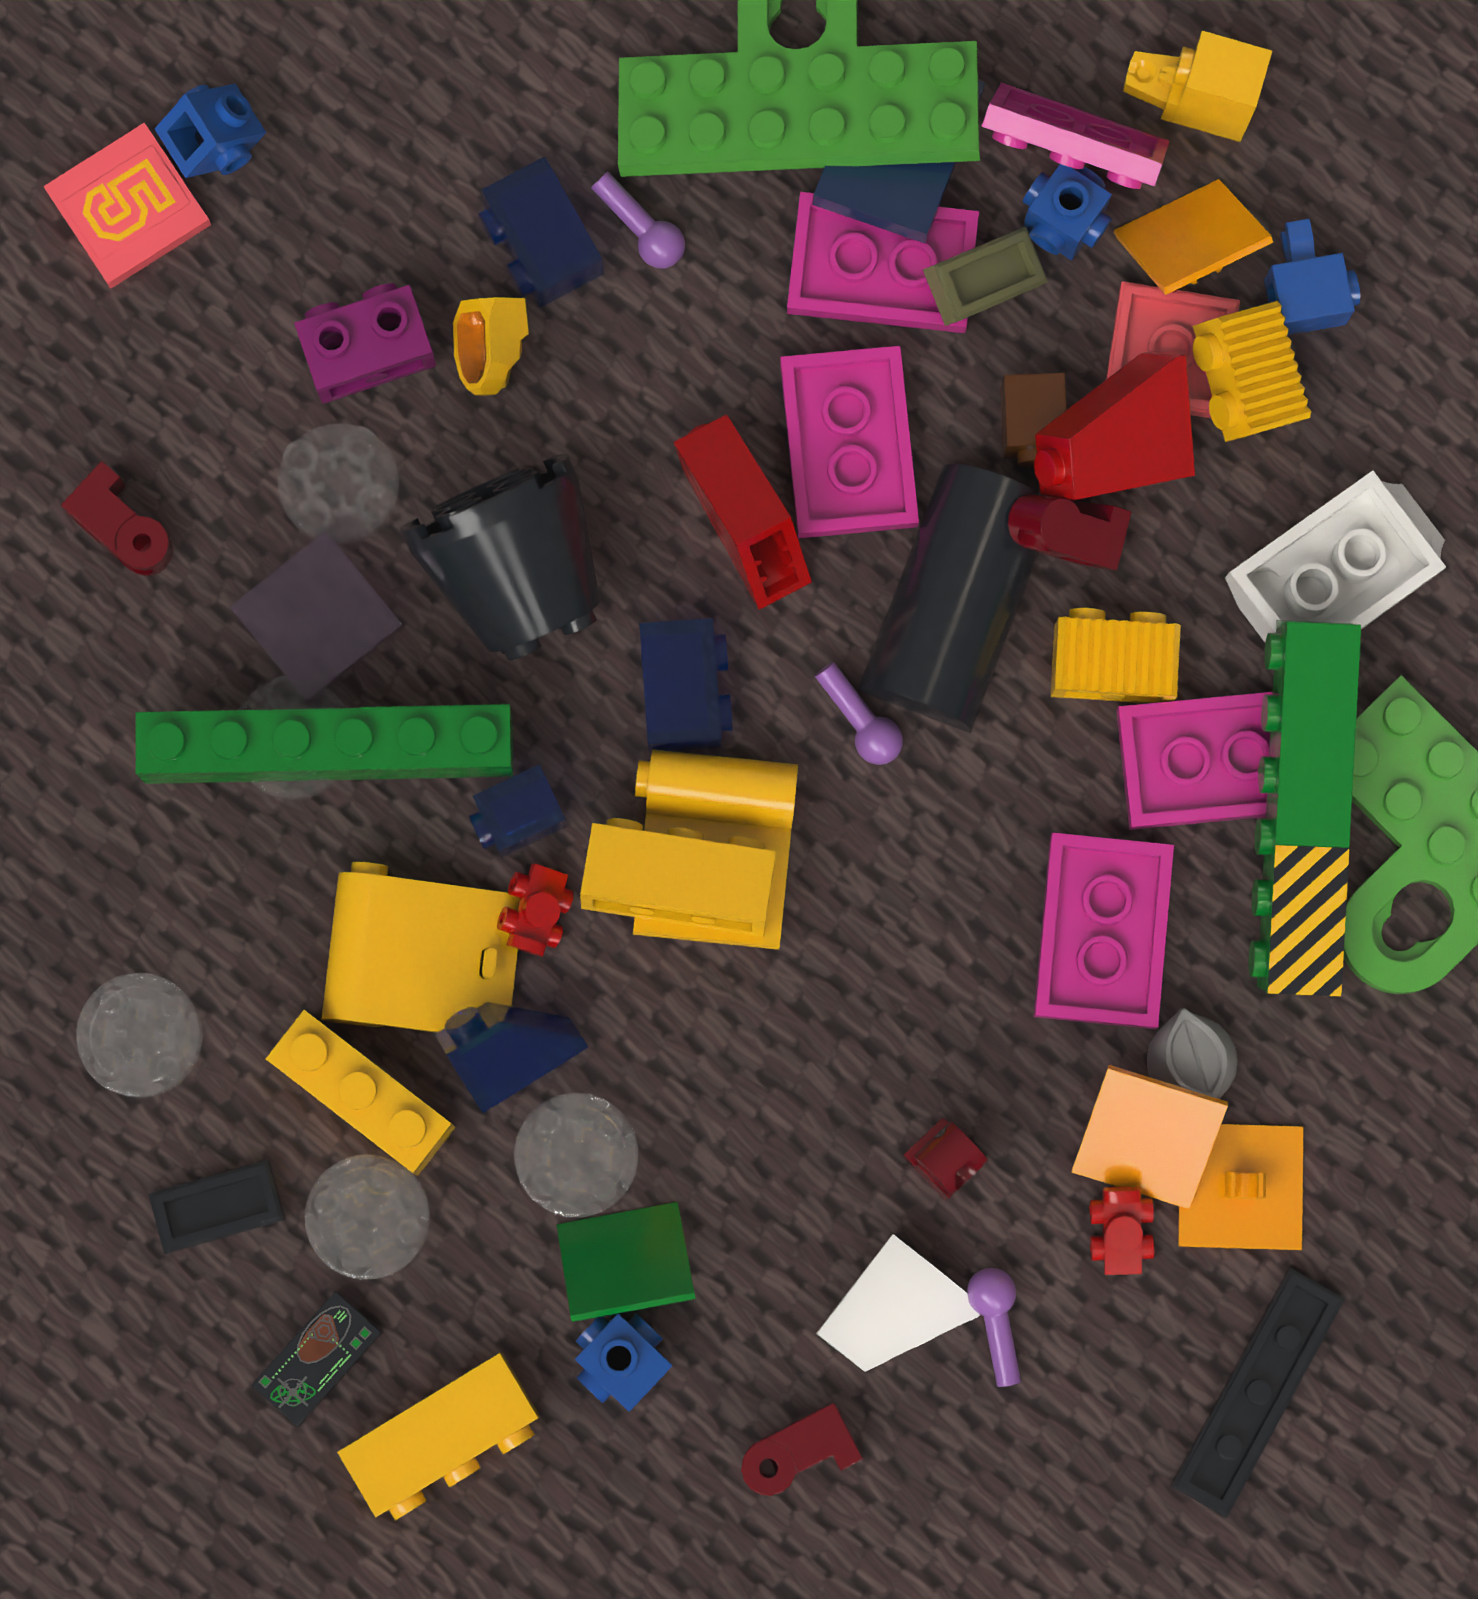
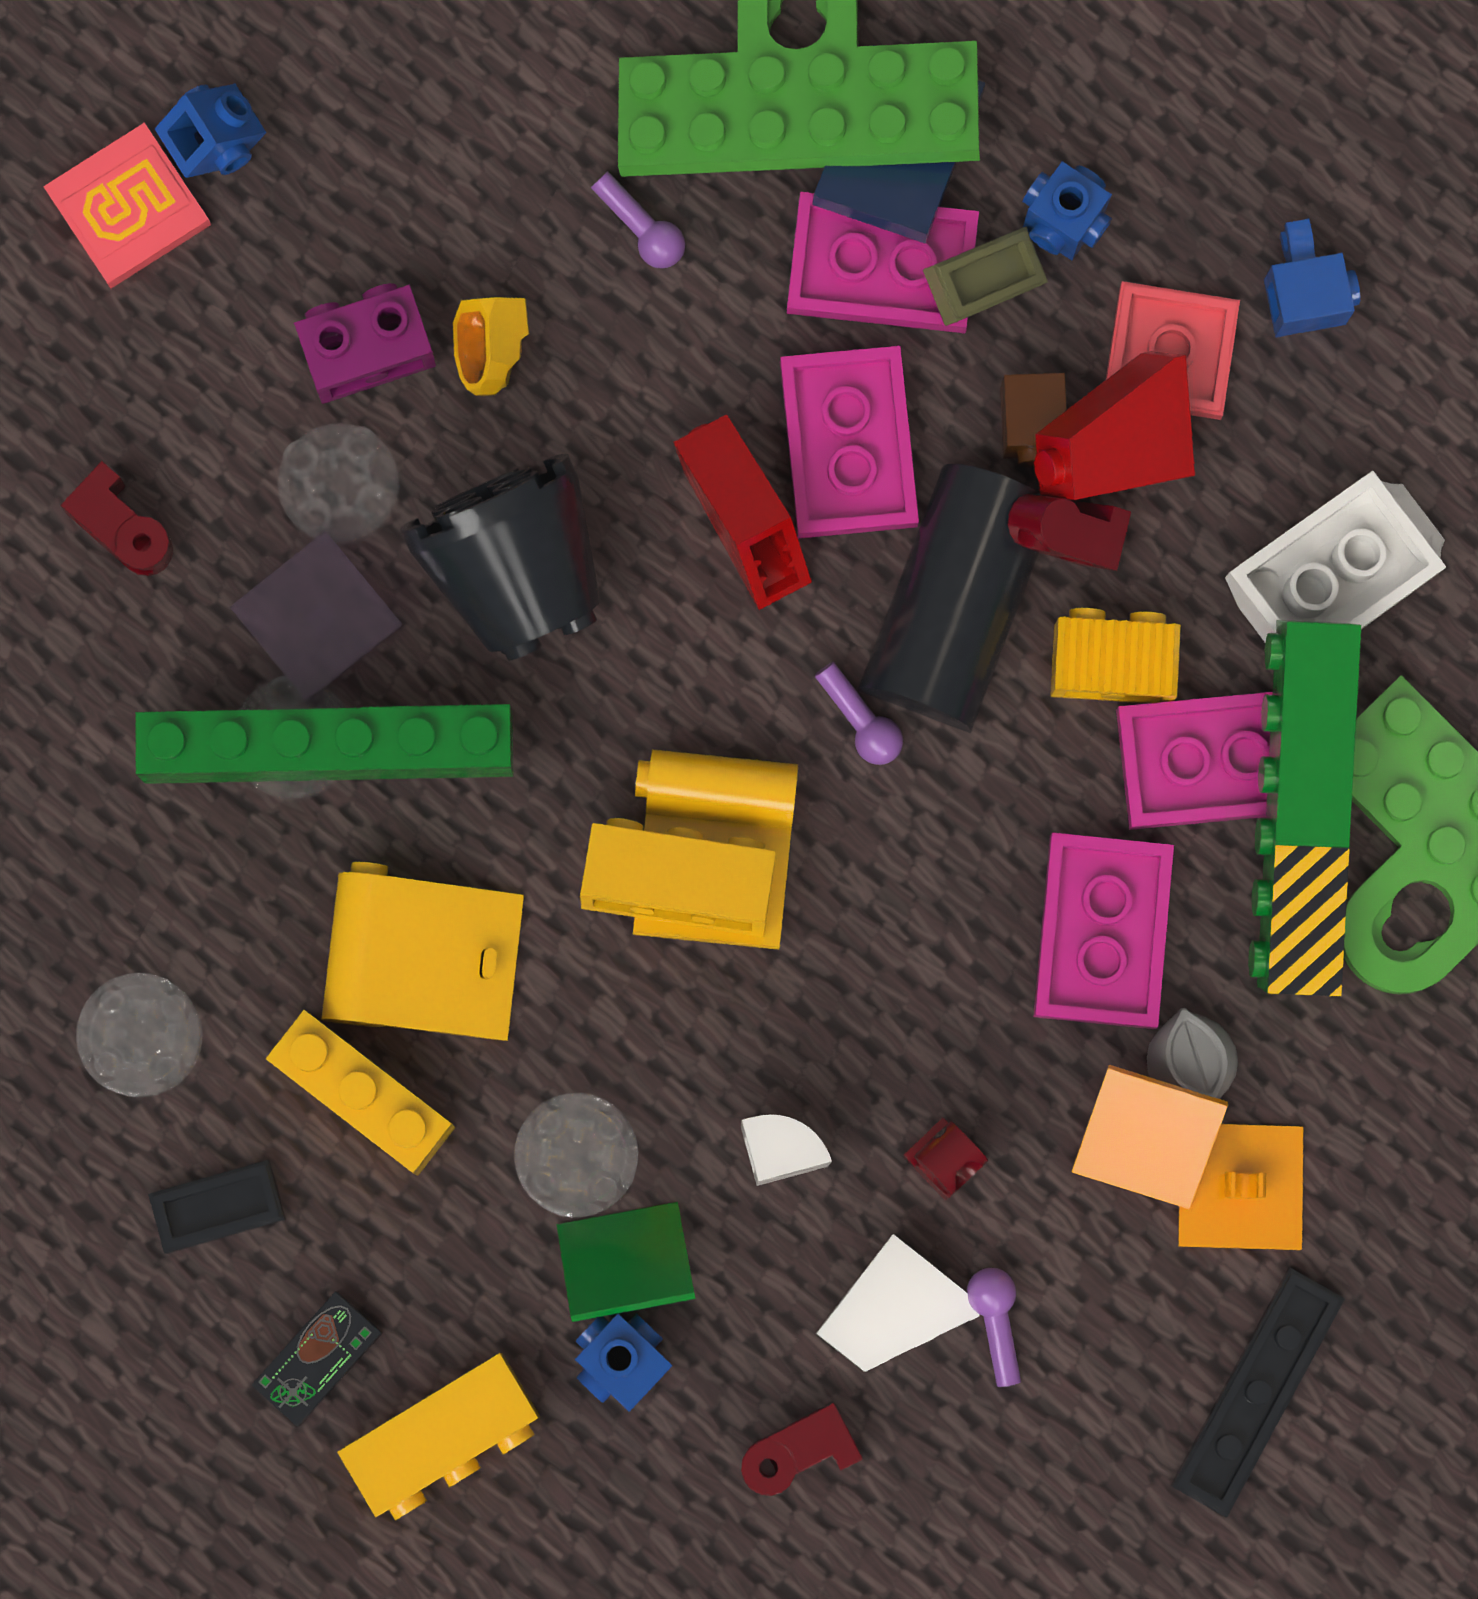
clear tile [305,1155,430,1280] -> none
clear blue slope [435,1002,588,1113] -> none
clear blue brick [468,765,568,858] -> none
clear blue brick [478,156,604,308] -> none
red piece [497,864,574,957] -> none
clear blue brick [639,618,733,752] -> none
dark pink plate [982,82,1170,189] -> none
red piece [1089,1186,1154,1275] -> none
light orange piece [1113,179,1273,295] -> none
yellow hinge [1123,31,1272,142] -> none
yellow brick [1192,301,1311,442] -> none
none -> white brick [741,1114,832,1186]

